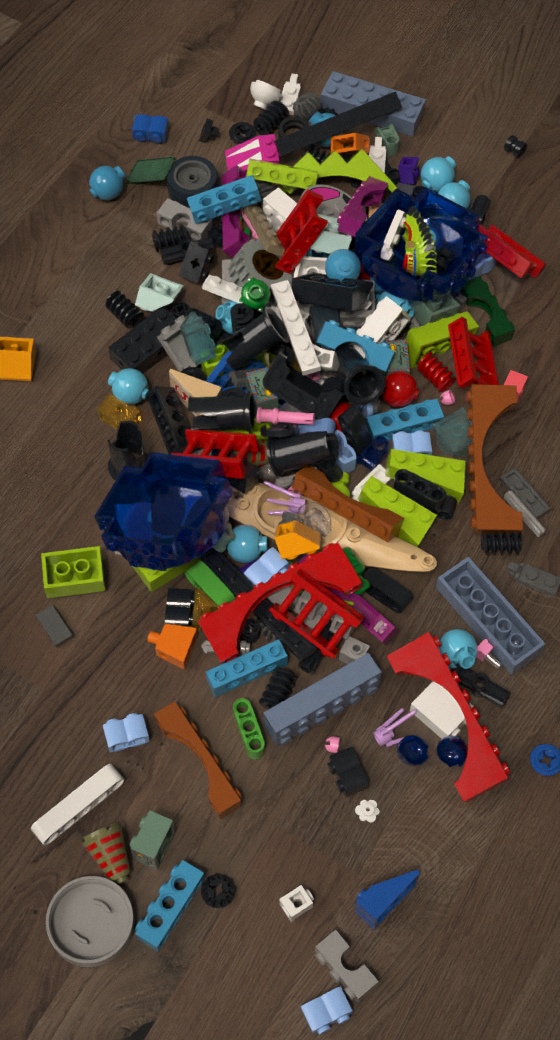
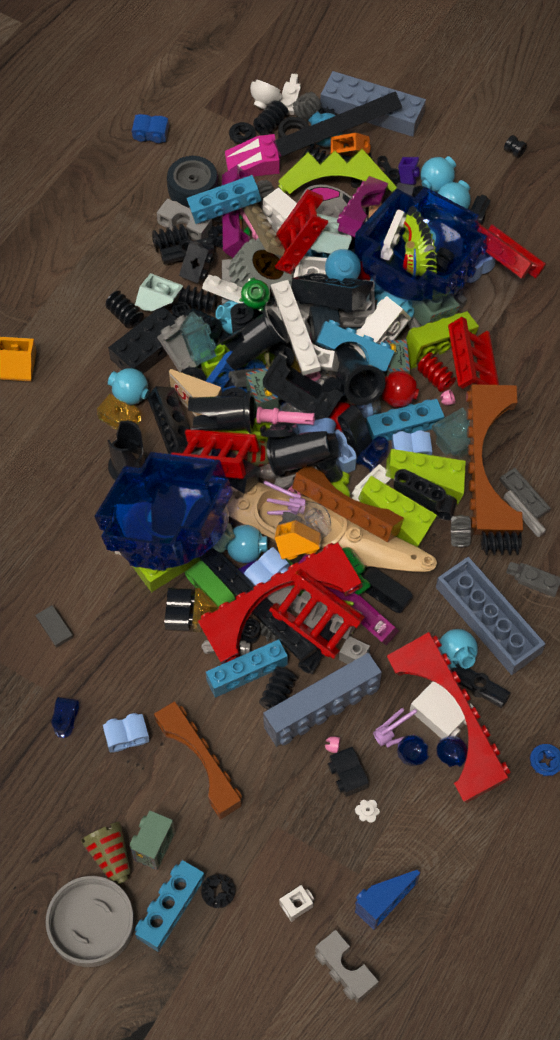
white beam [31,764,125,846] -> none
lime brick [41,546,106,599] -> none
dark azure brick [89,165,126,201] -> none
clear green piece [126,156,176,183] -> none
orange torso [147,624,197,669] -> none
black tile [199,118,219,143] -> none
bright green beam [233,698,265,759] -> none
lime brick [246,158,318,189] -> none
light blue brick [301,986,353,1035] -> none
white hinge [369,137,386,173] -> none
sand green piece [375,123,399,156] -> none
dark green arch [460,276,515,347] -> none
bright pink piece [477,639,502,669] -> none
coral brick [504,370,528,403] -> none
none -> clear blue piece [51,697,79,738]
none -> black piece [178,285,218,314]
none -> dark grey gear [451,515,471,547]

